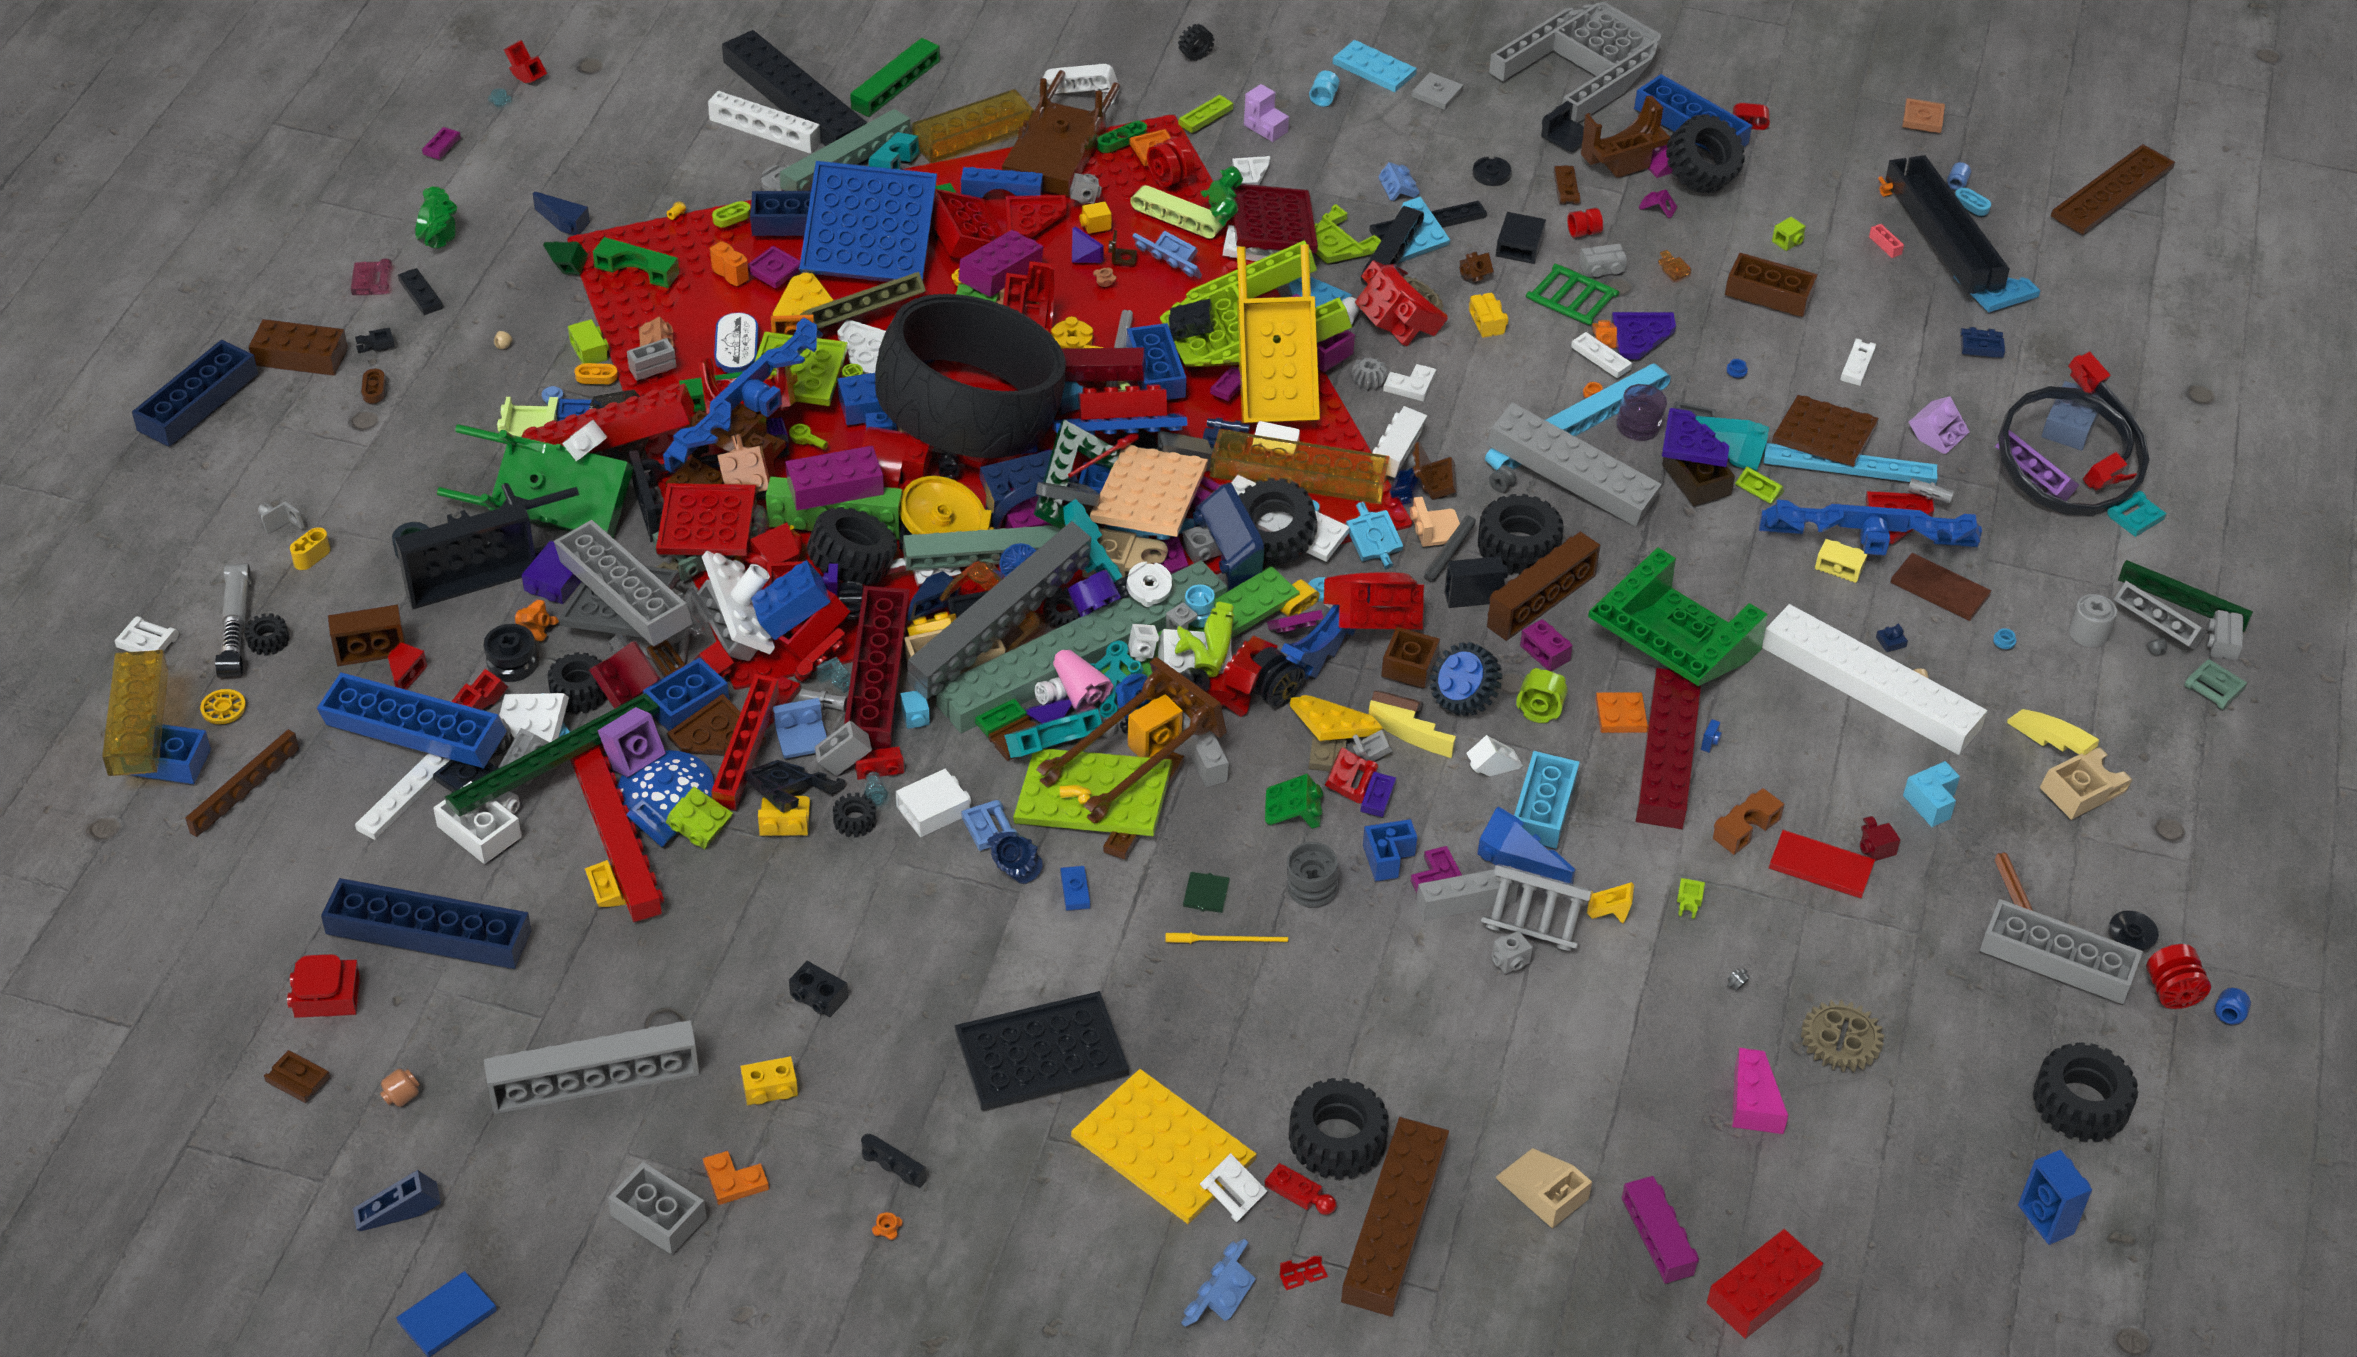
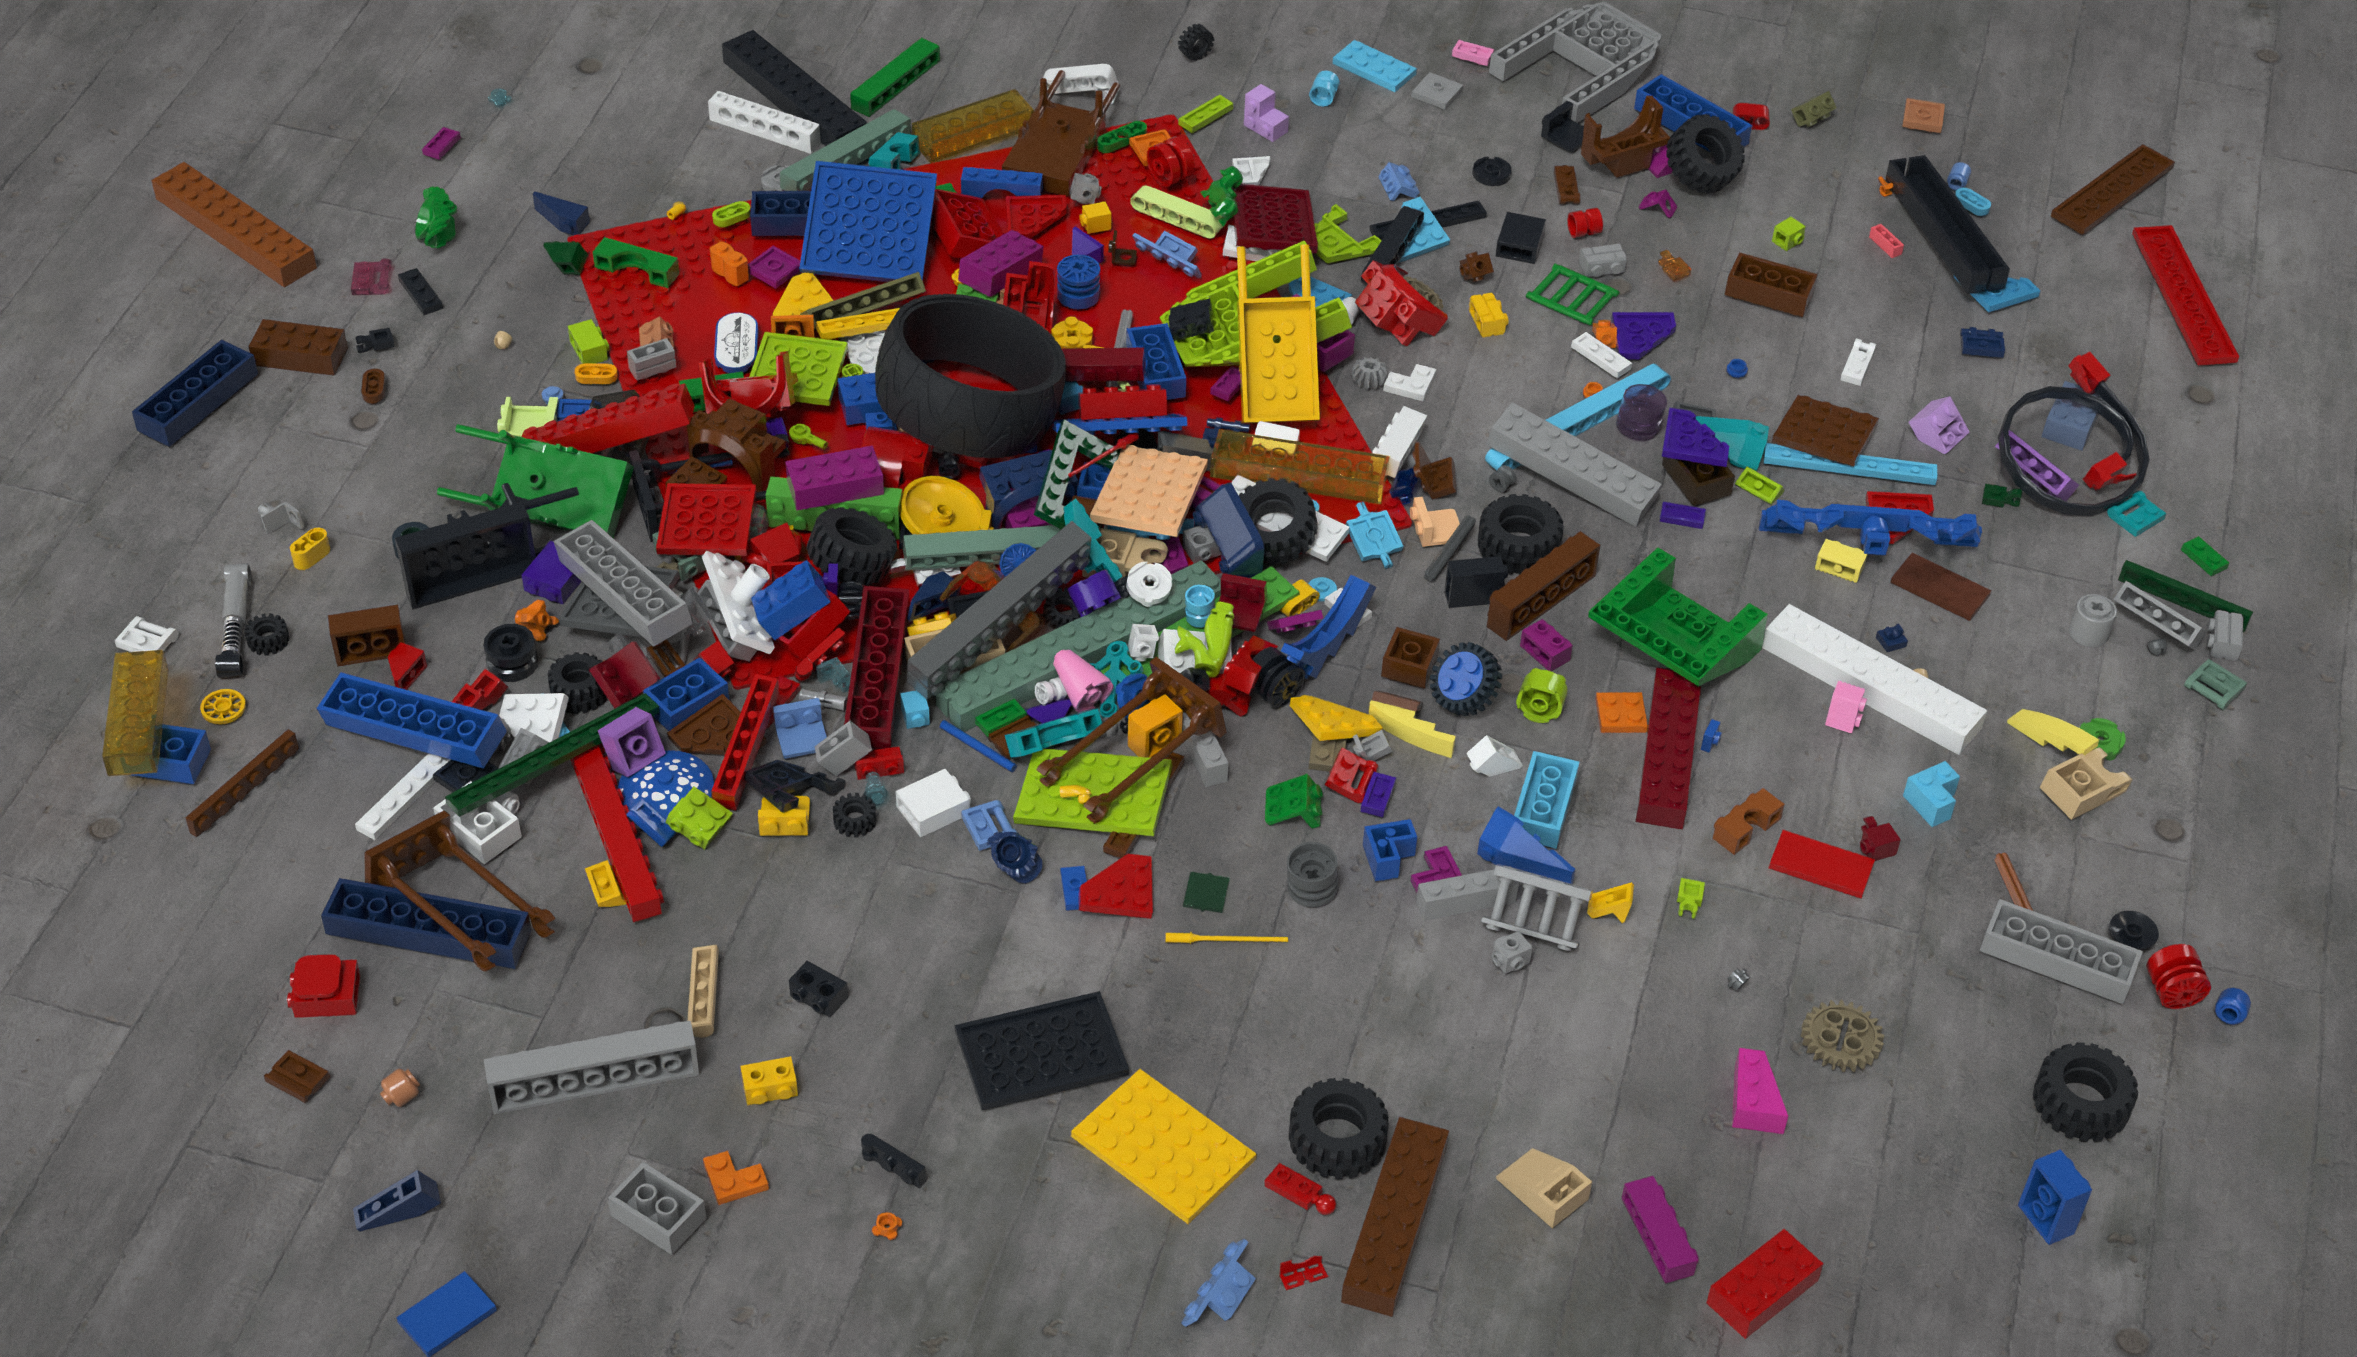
red brick [504,40,547,83] -> none
white brick [562,419,607,461] -> none
blue piece [663,317,823,472] -> none
nougat plate [717,434,770,508] -> none
dark grey beam [1035,482,1100,506] -> none
nougat plate [1093,268,1116,287] -> none
light grey bracket [1166,603,1197,630] -> none
white plate [1199,1153,1267,1222] -> none
red piece [1324,572,1424,630] -> none
light grey pin [1907,478,1954,504] -> none
dark azure plate [1993,628,2016,649] -> none
none -> dark orange brick [151,162,317,288]
none -> reddish brown piece [365,810,555,972]
none -> tan brick [687,945,719,1038]
none -> yellow plate [816,308,900,340]
none -> blue bar [940,720,1017,772]
none -> blue wheel [1057,254,1100,309]
none -> red plate [1079,854,1153,919]
none -> dark red bracket [1218,573,1267,632]
none -> bright pink plate [1452,40,1494,66]
none -> dark purple tile [1659,502,1706,529]
none -> olive brick [1791,91,1836,127]
none -> bright pink brick [1825,681,1867,733]
none -> dark green plate [1982,483,2022,508]
none -> bright green plate [2080,718,2126,761]
none -> red plate [2132,225,2239,365]
none -> green plate [2181,536,2229,577]

